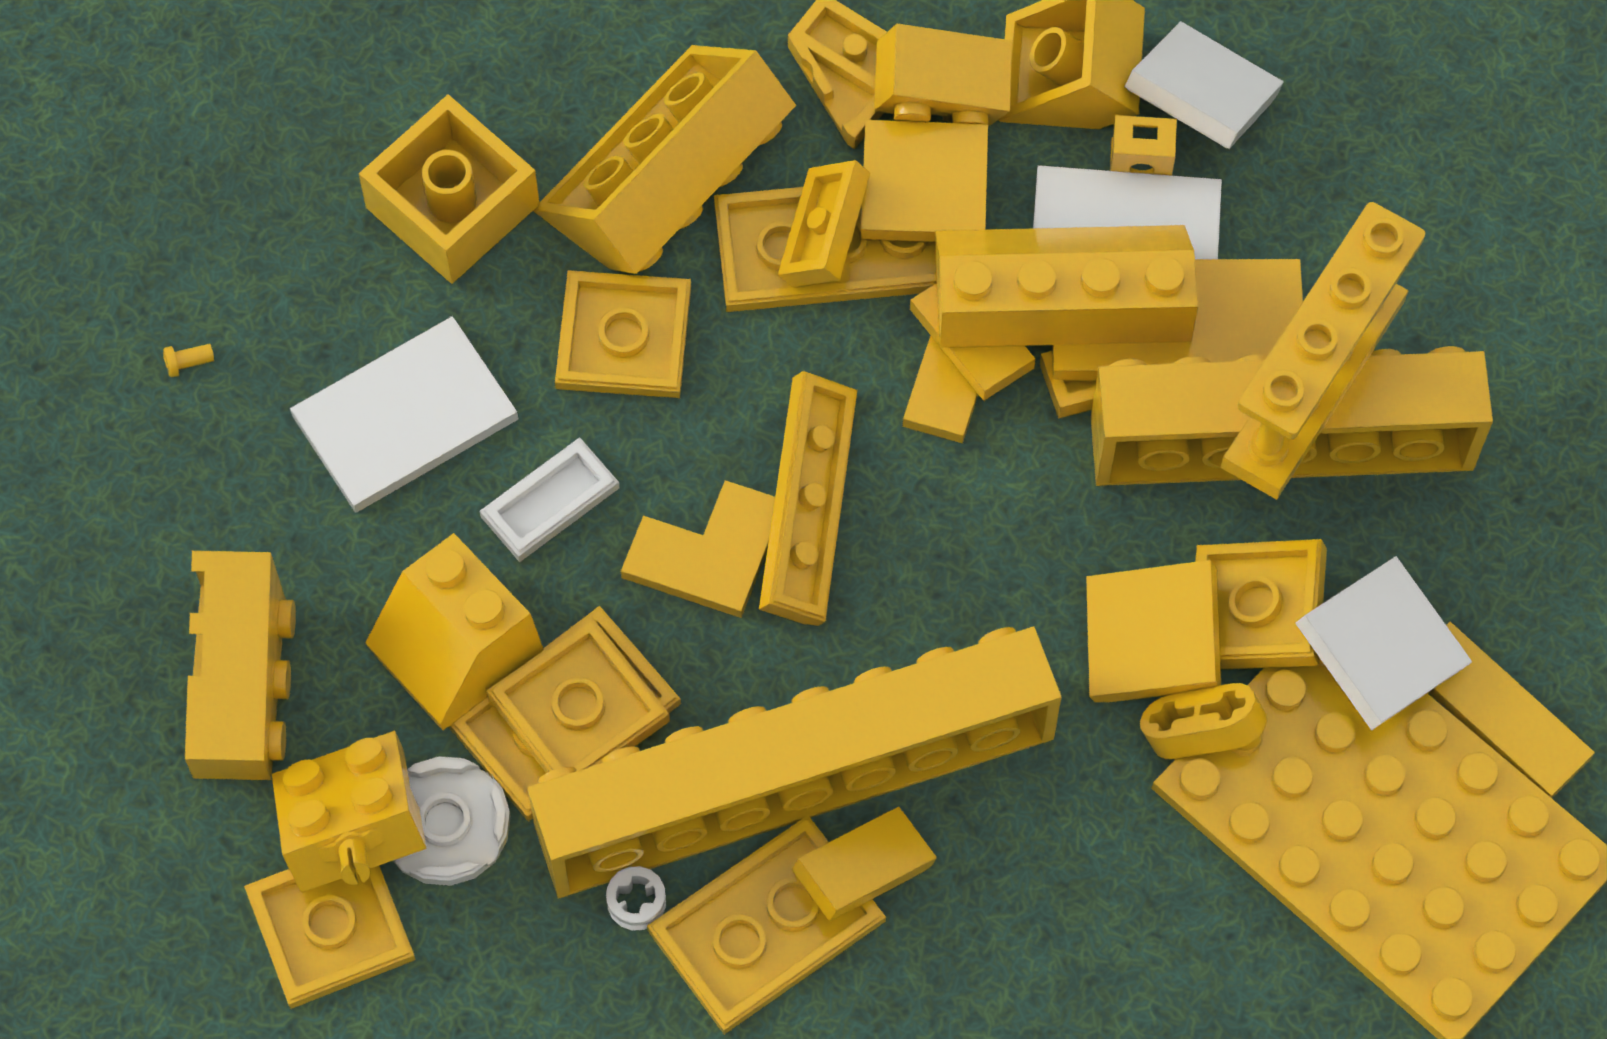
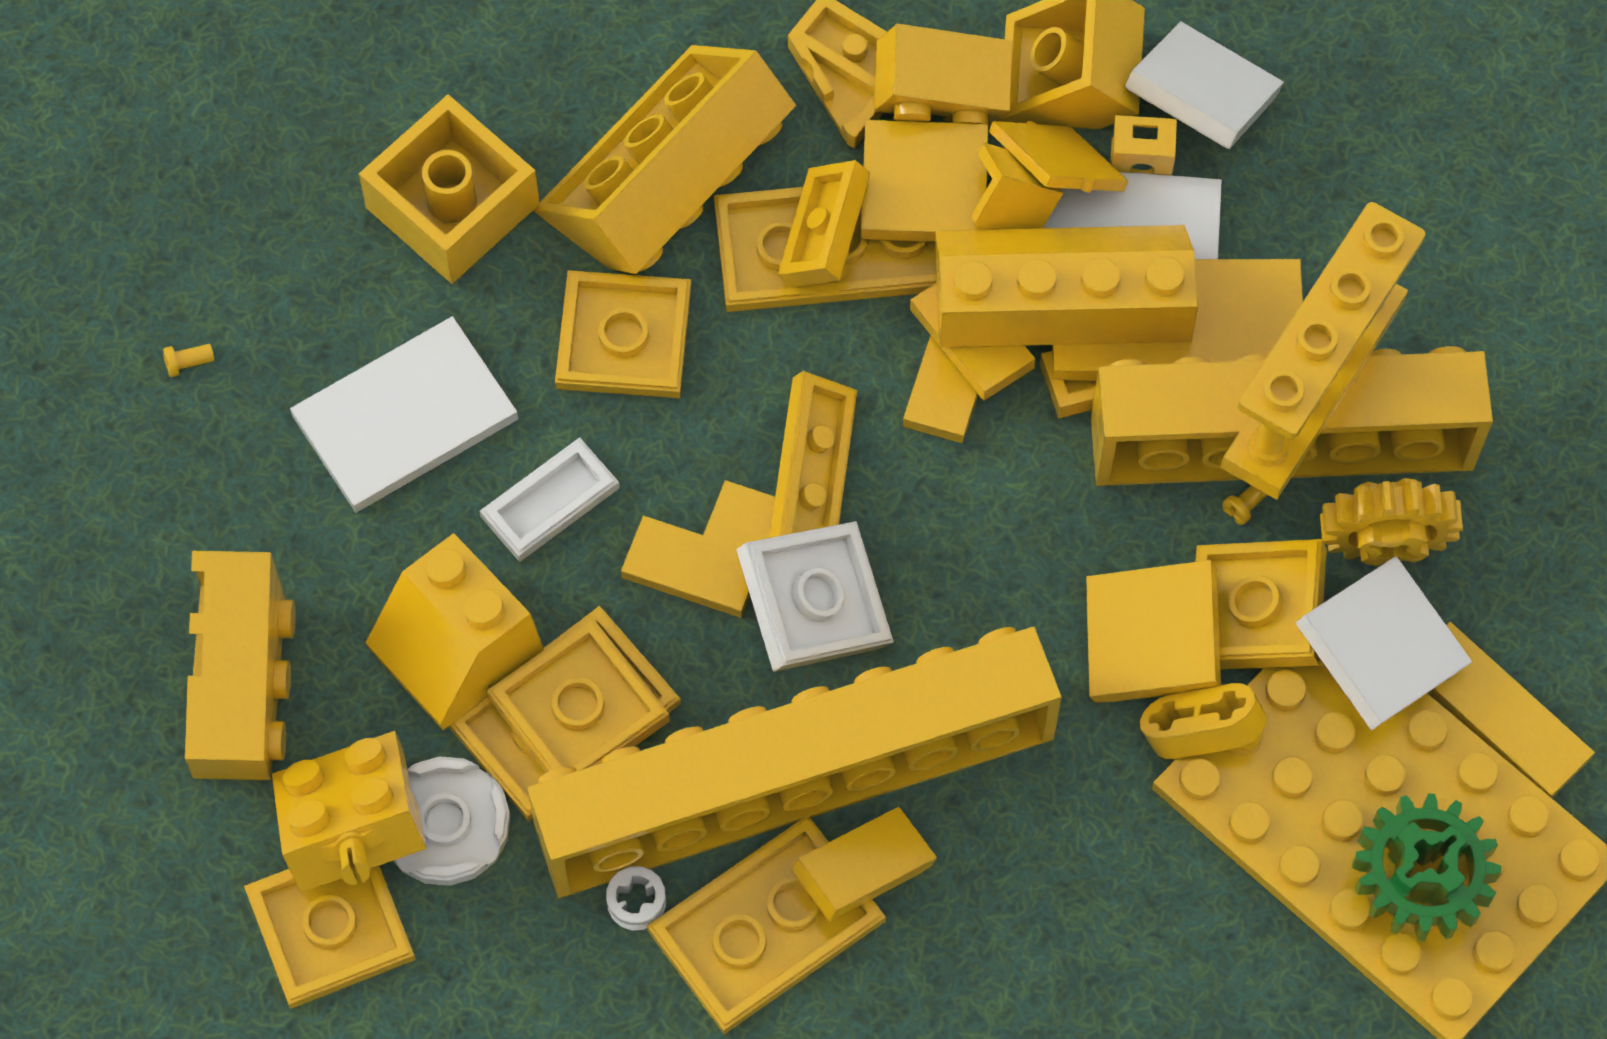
none -> white tile [736,521,894,672]
none -> yellow panel [971,143,1064,230]
none -> yellow piece [989,121,1129,193]
none -> yellow piece [1222,485,1268,525]
none -> yellow gear [1320,478,1463,566]
none -> green gear [1352,793,1502,941]

